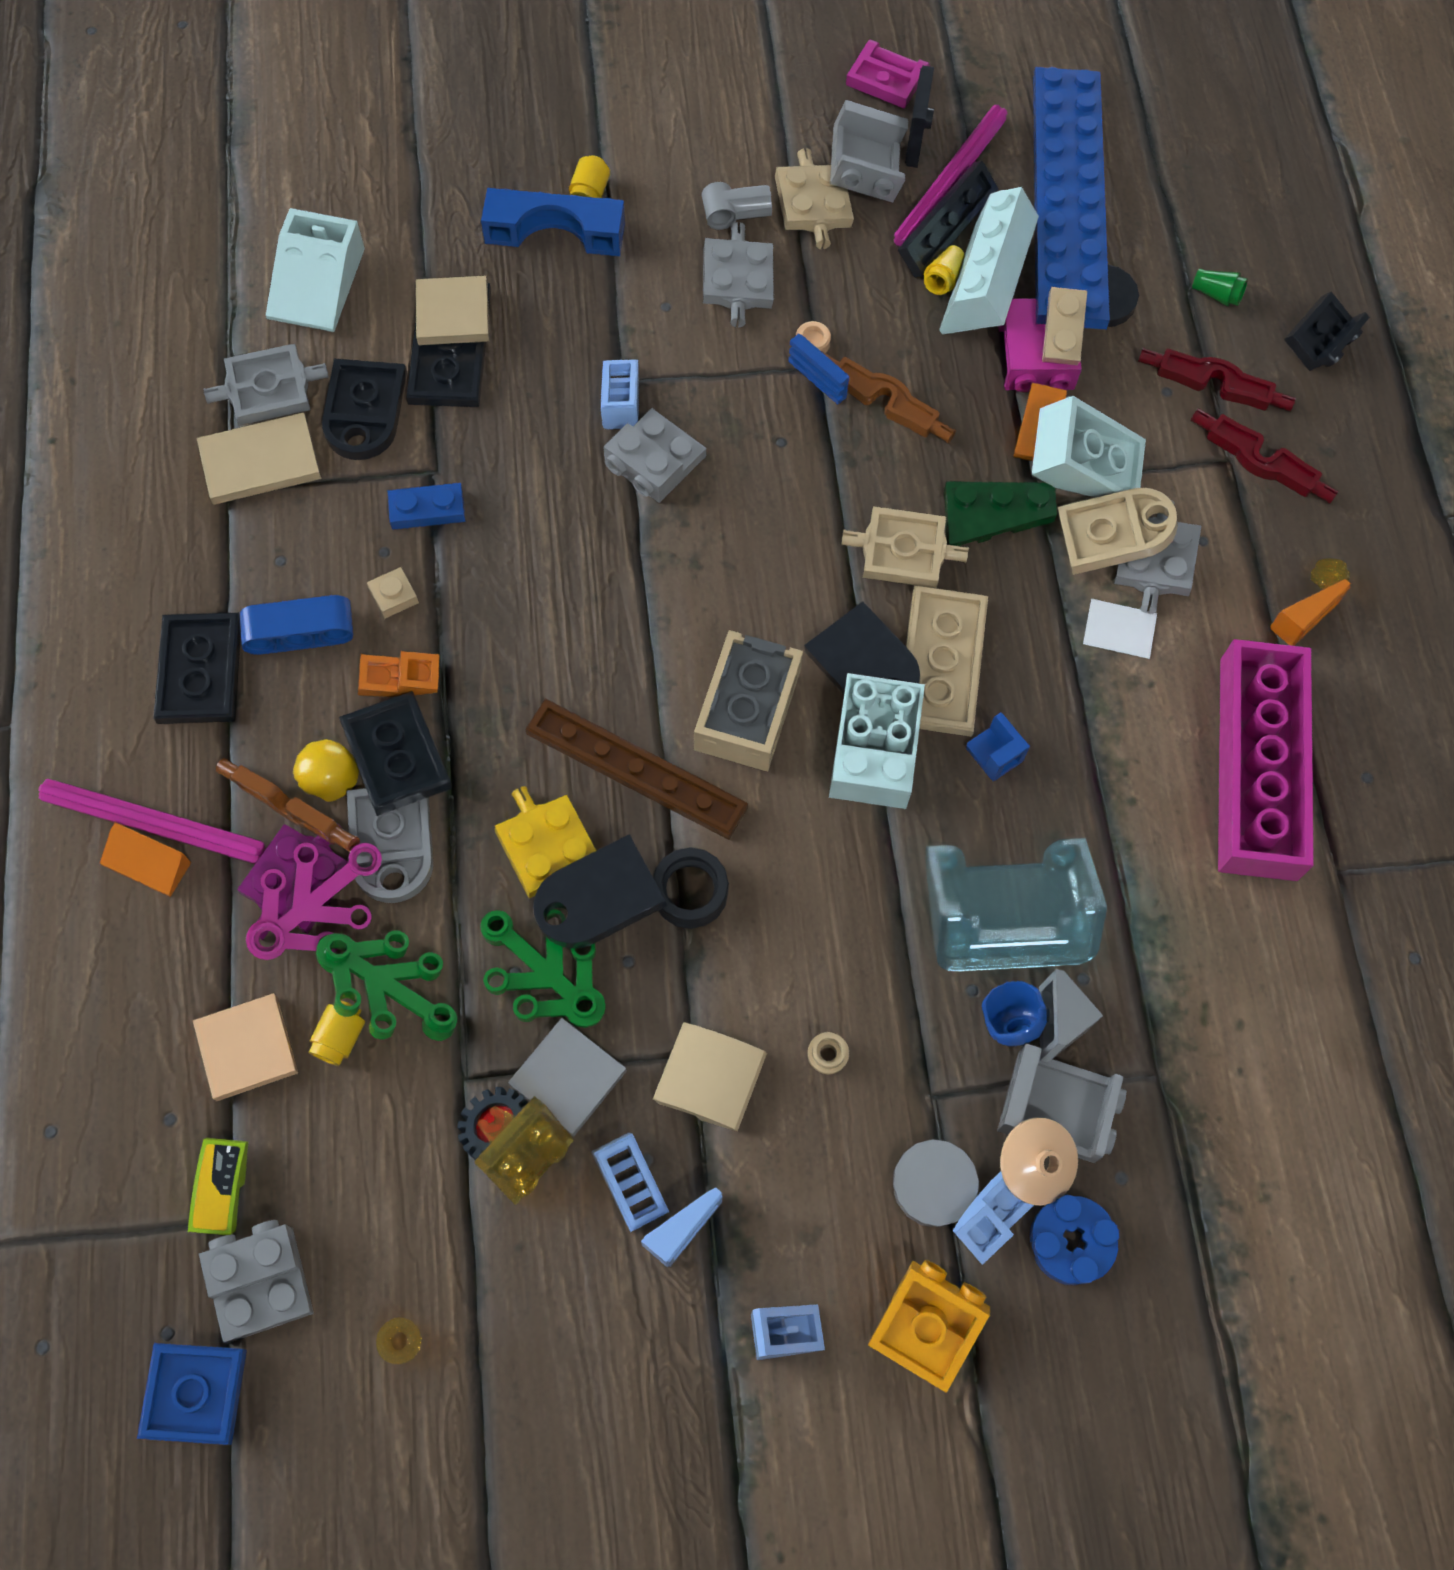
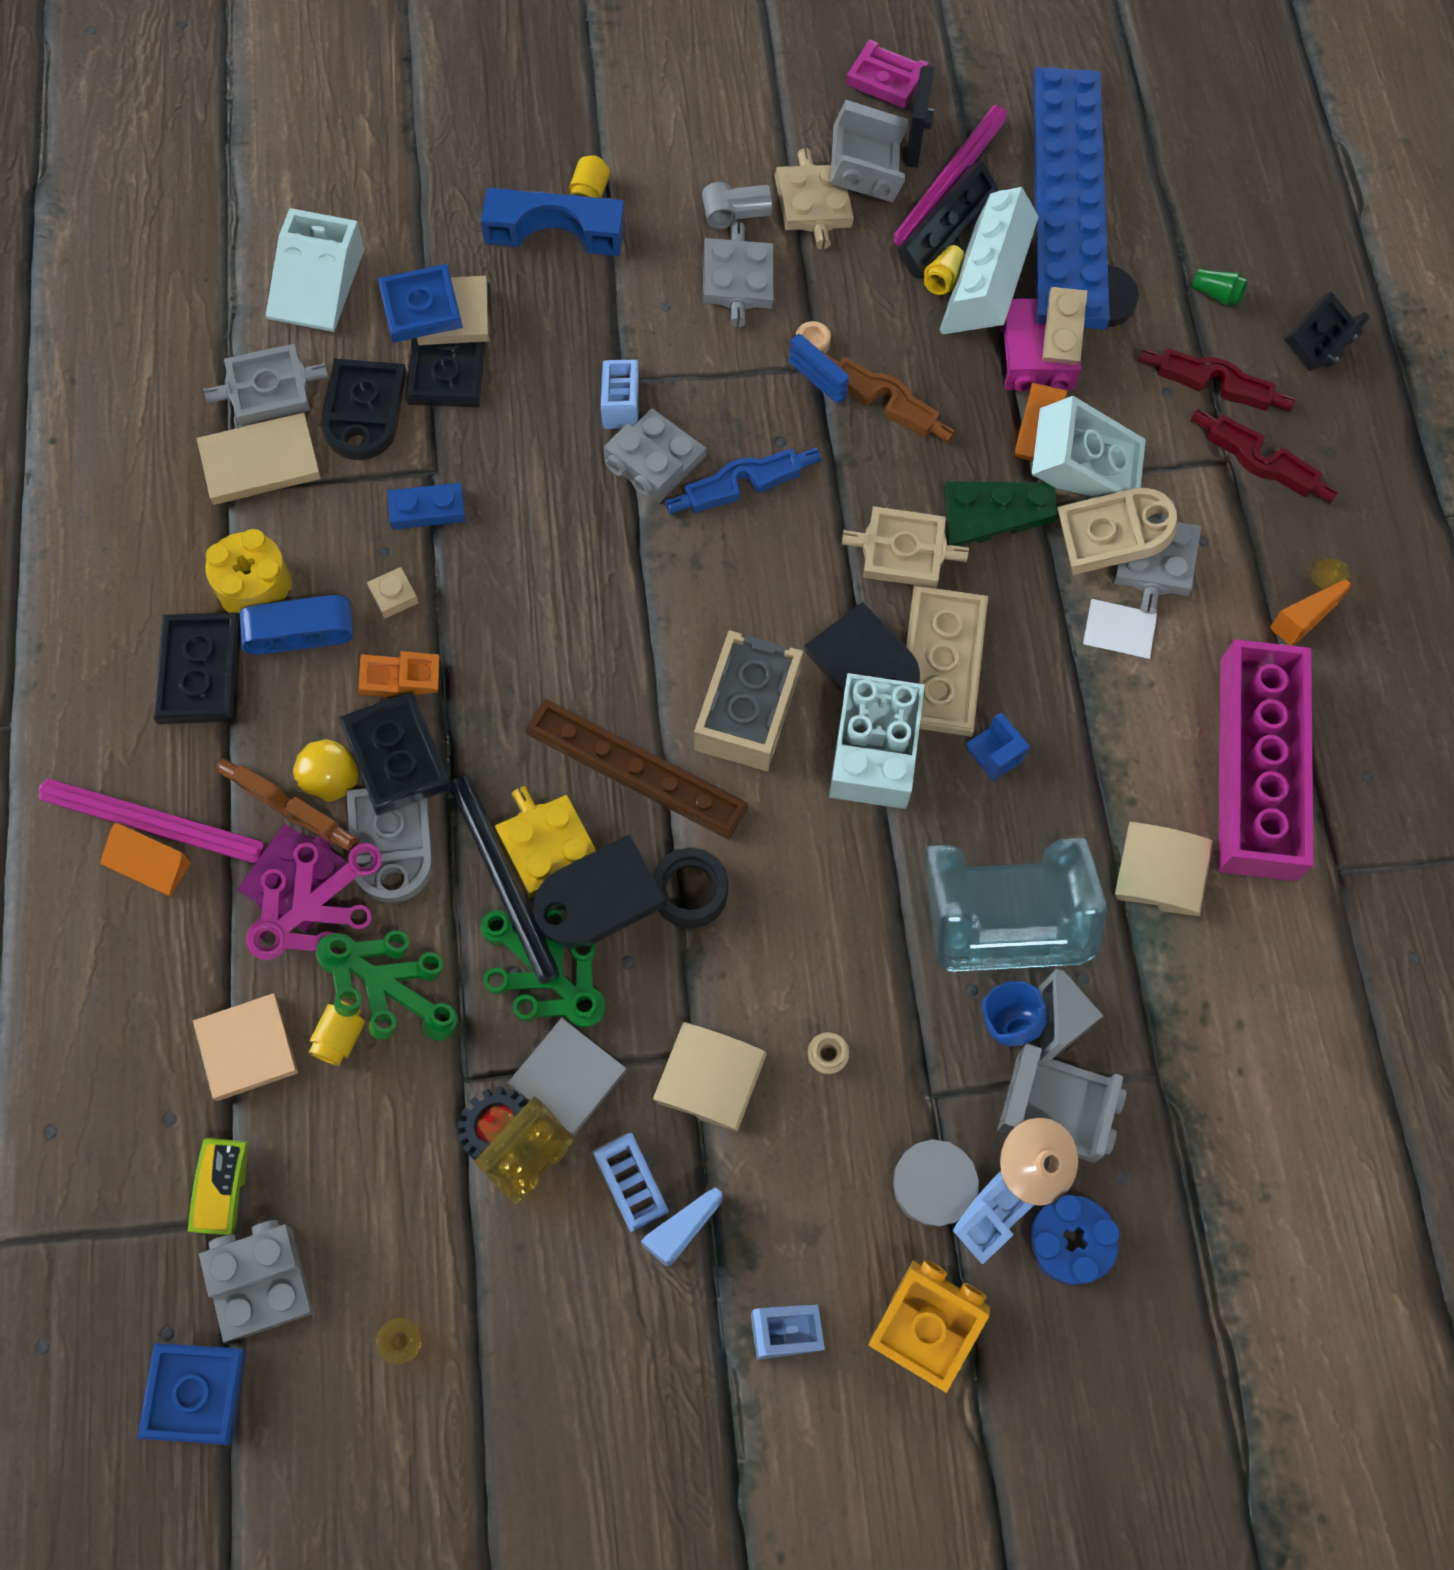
none -> yellow brick [205,529,292,614]
none -> blue tile [378,264,463,343]
none -> black axle [451,776,560,984]
none -> blue piece [665,447,821,515]
none -> tan slope [1115,822,1213,916]

